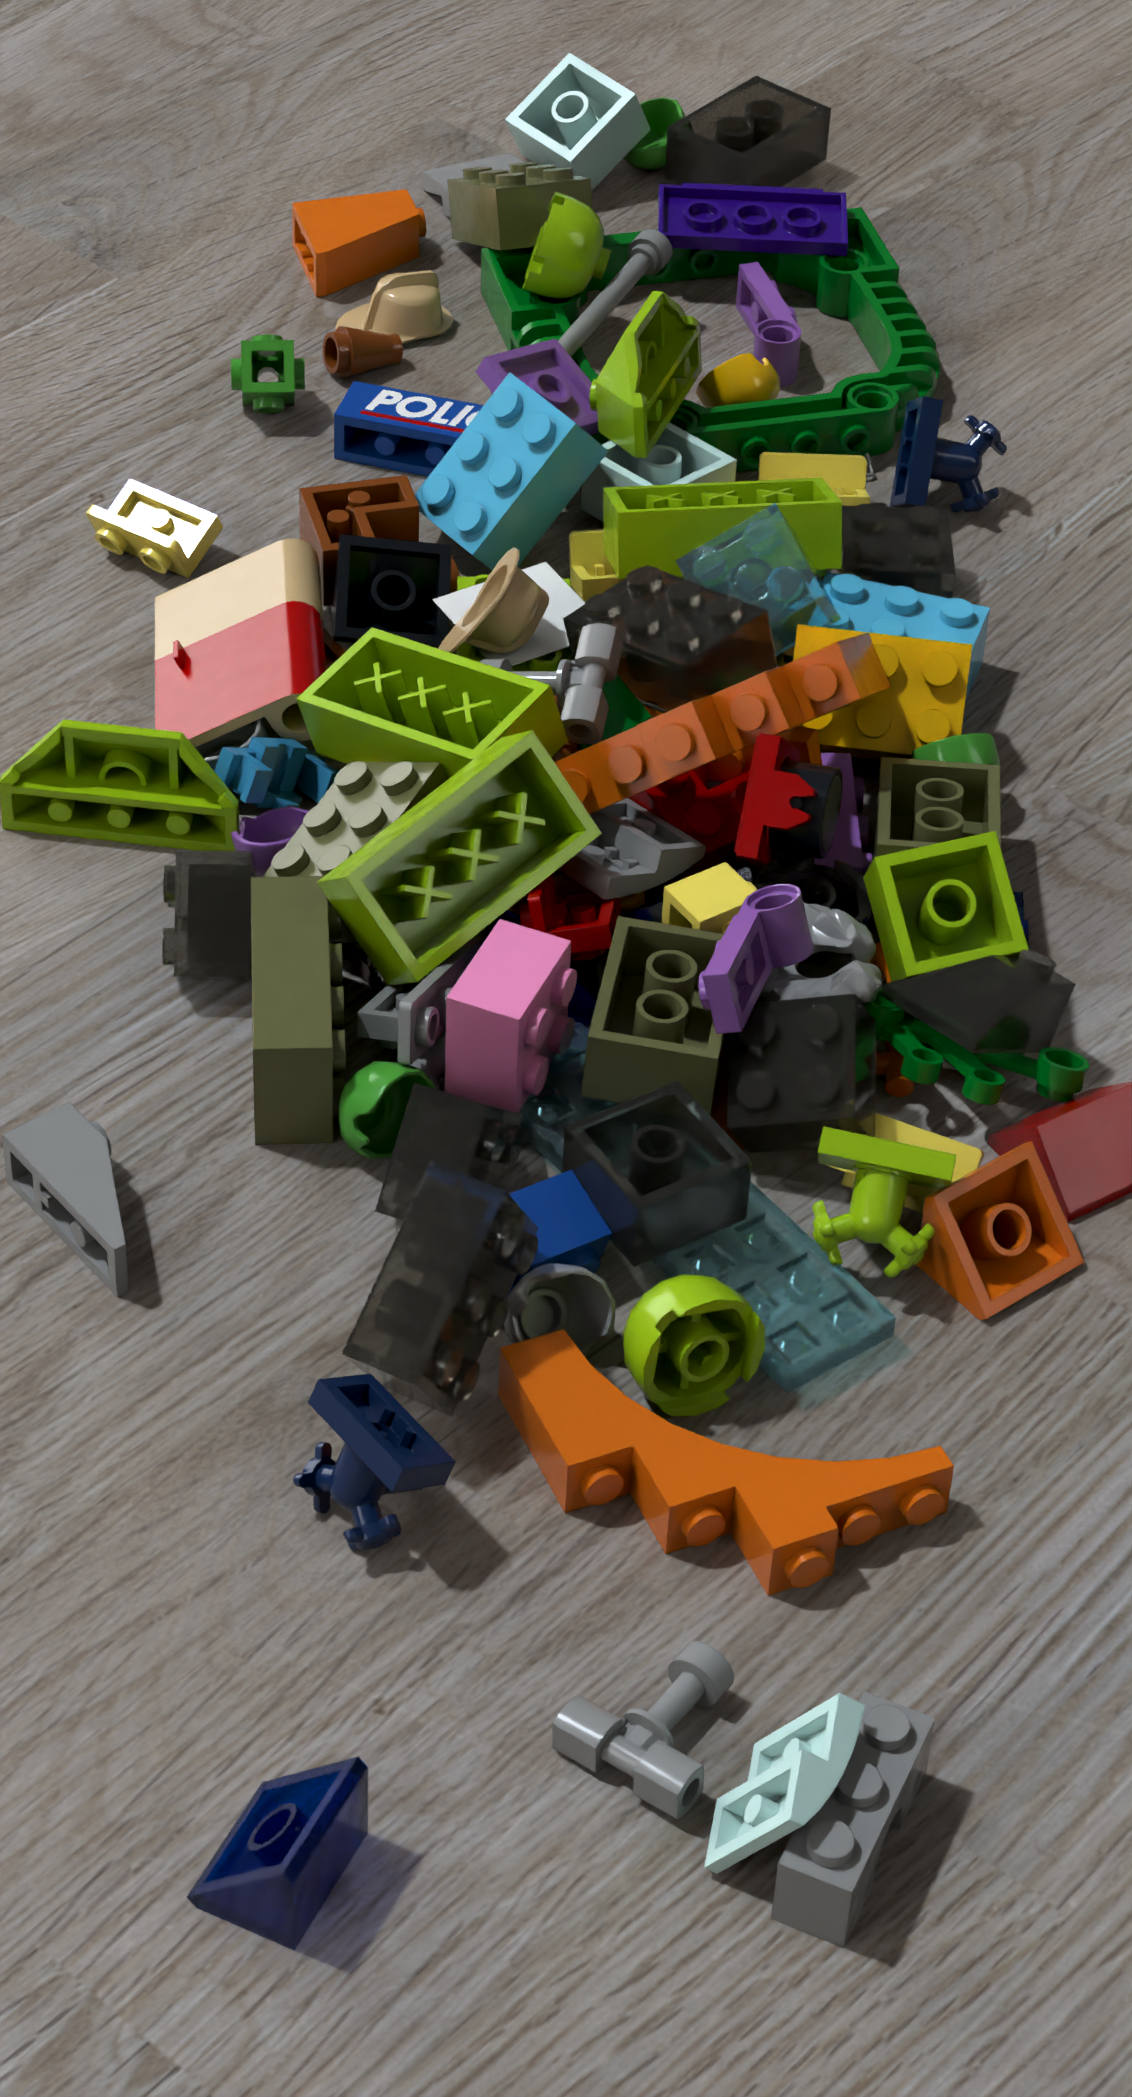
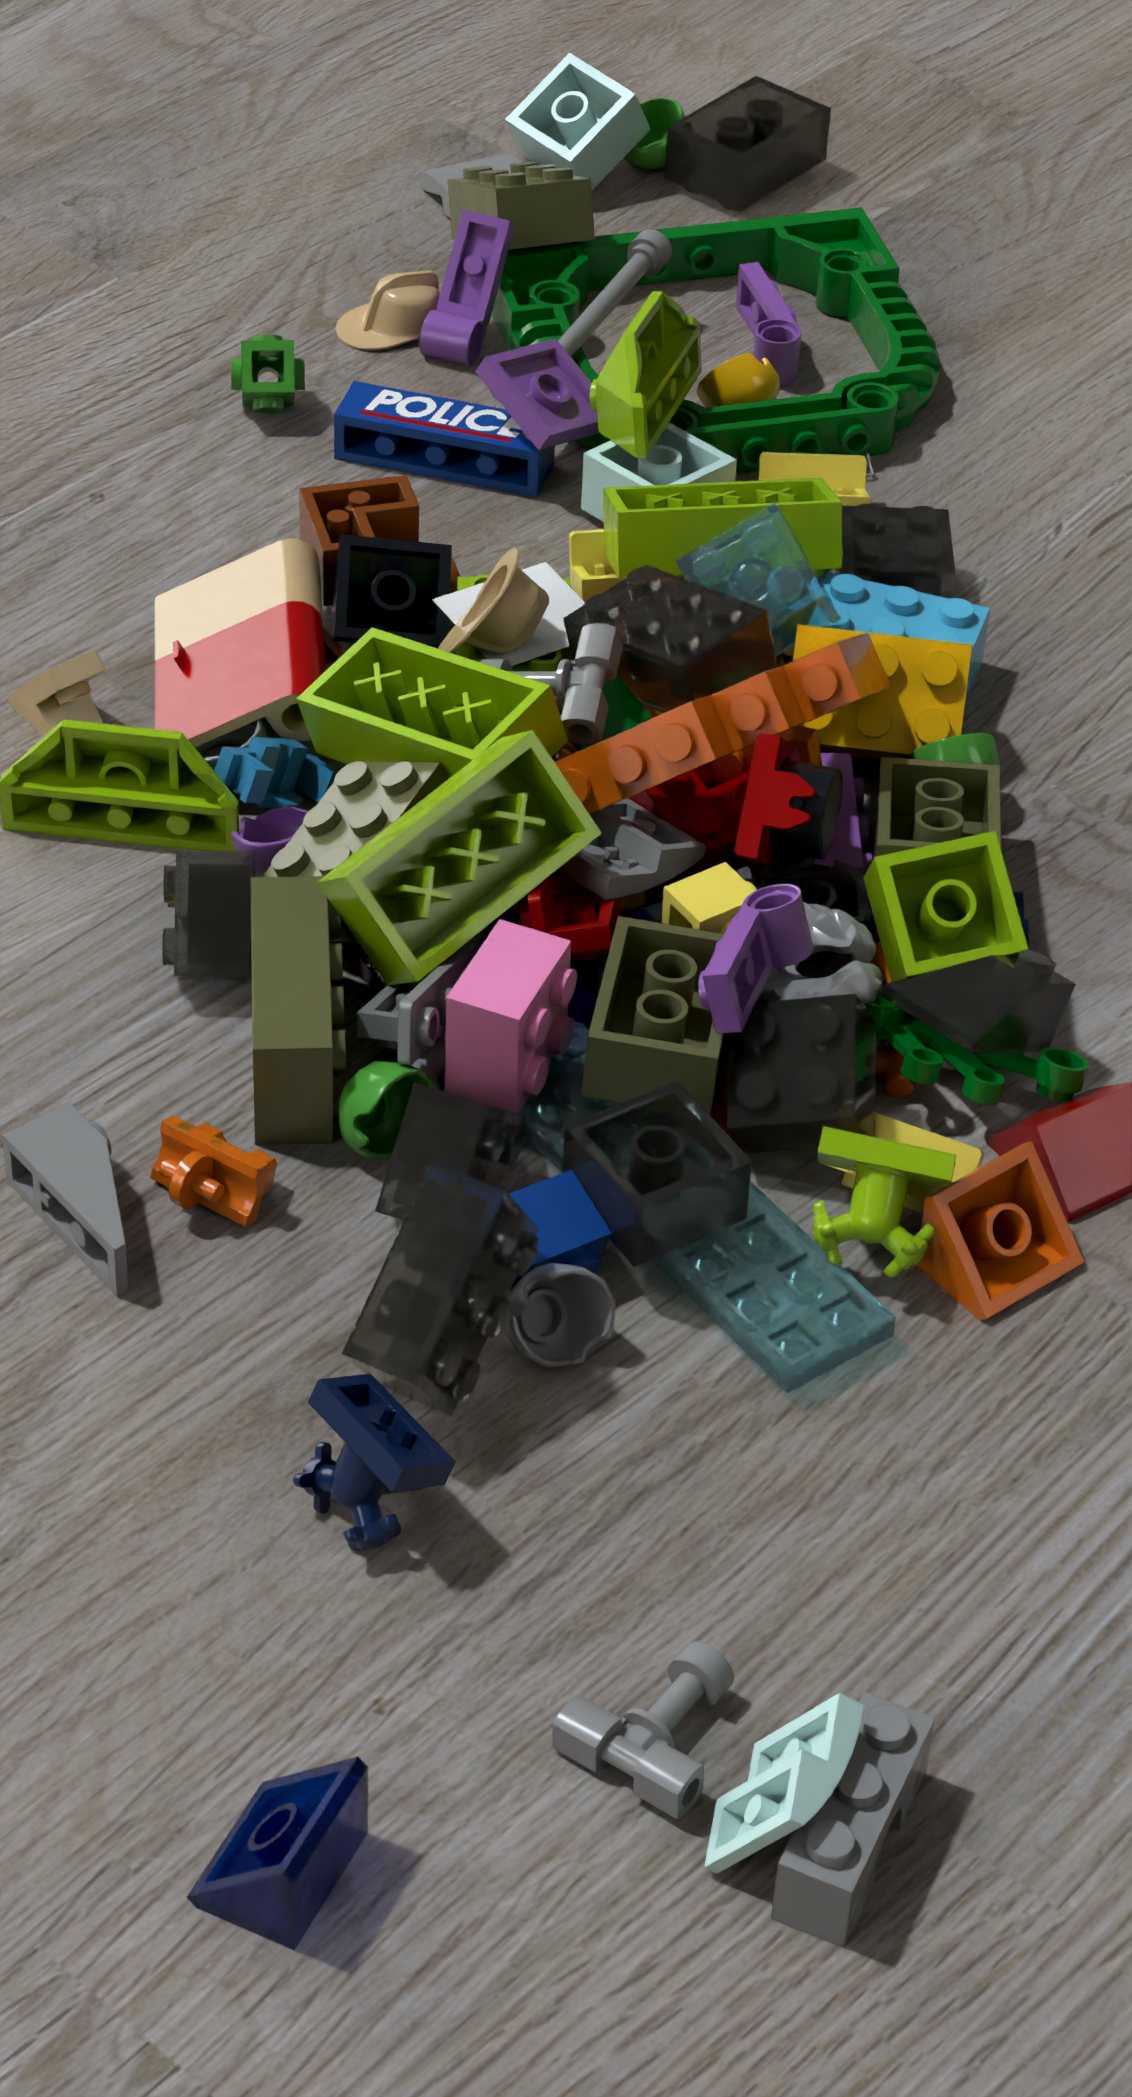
light yellow bracket [86,479,223,579] -> none
orange slope [292,189,426,297] -> none
dark orange cone [323,326,403,378] -> none
medium azure brick [415,372,609,570] -> none
orange arch [498,1329,954,1596] -> none
lime cylinder [522,192,611,300] -> none
lime cylinder [623,1274,765,1416] -> none
dark purple piece [658,183,848,256] -> none
dark blue piece [889,396,1007,513] -> none
none -> tan slope [7,649,106,736]
none -> orange hips [150,1115,277,1227]
none -> medium lavender plate [420,210,515,366]

